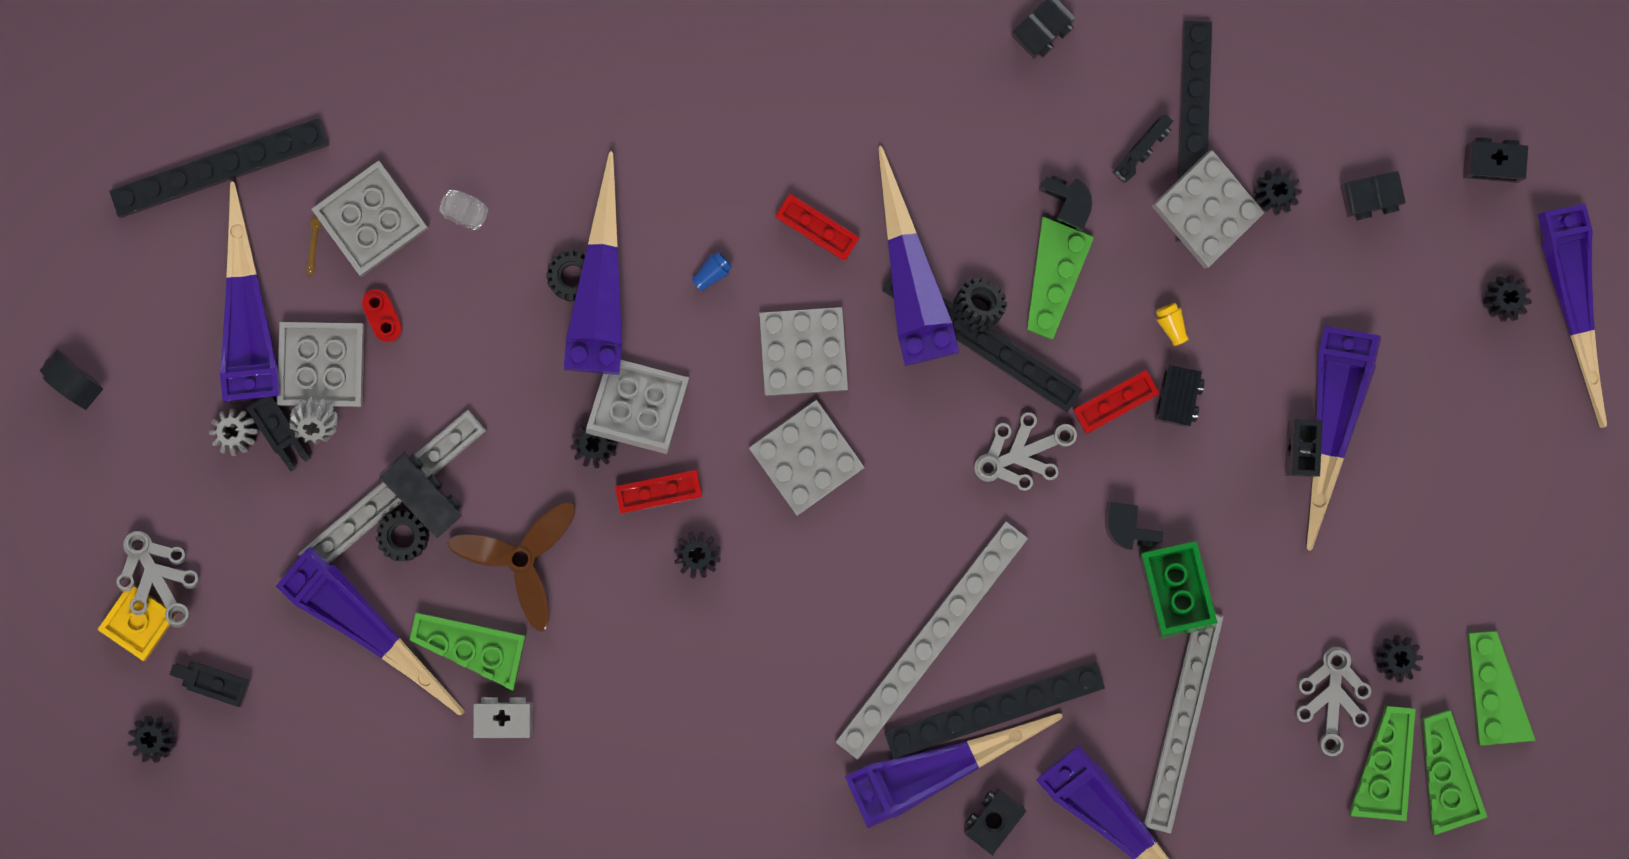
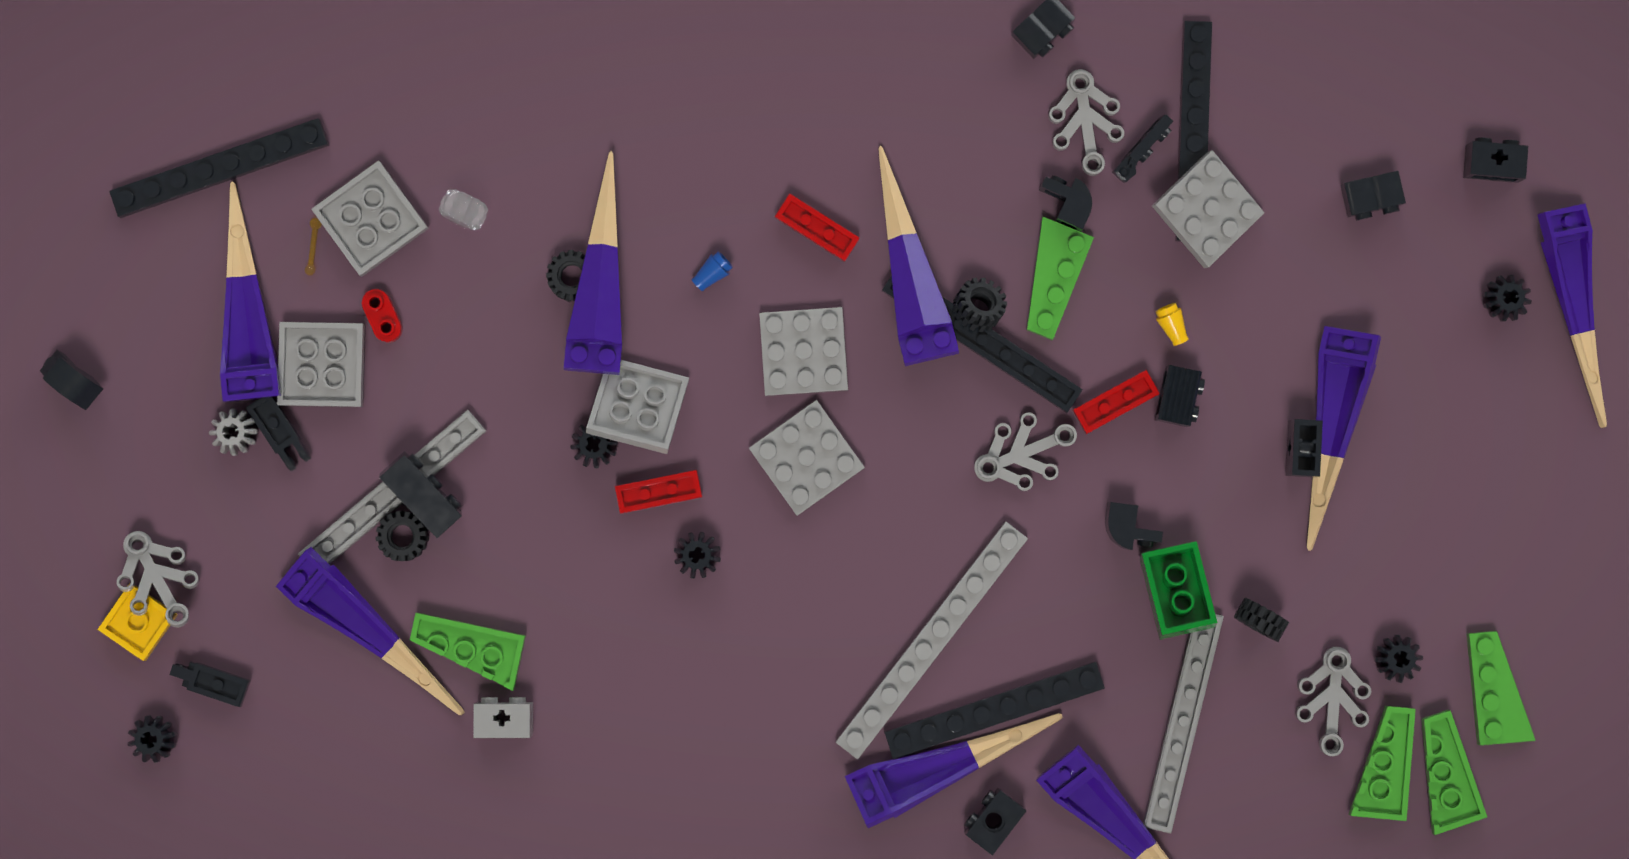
light grey gear [290,396,338,445] -> none
reddish brown piece [447,503,575,632] -> none
black gear [1253,167,1302,215] -> none
none -> light grey plant [1048,69,1124,176]
none -> black tyre [1234,598,1289,642]

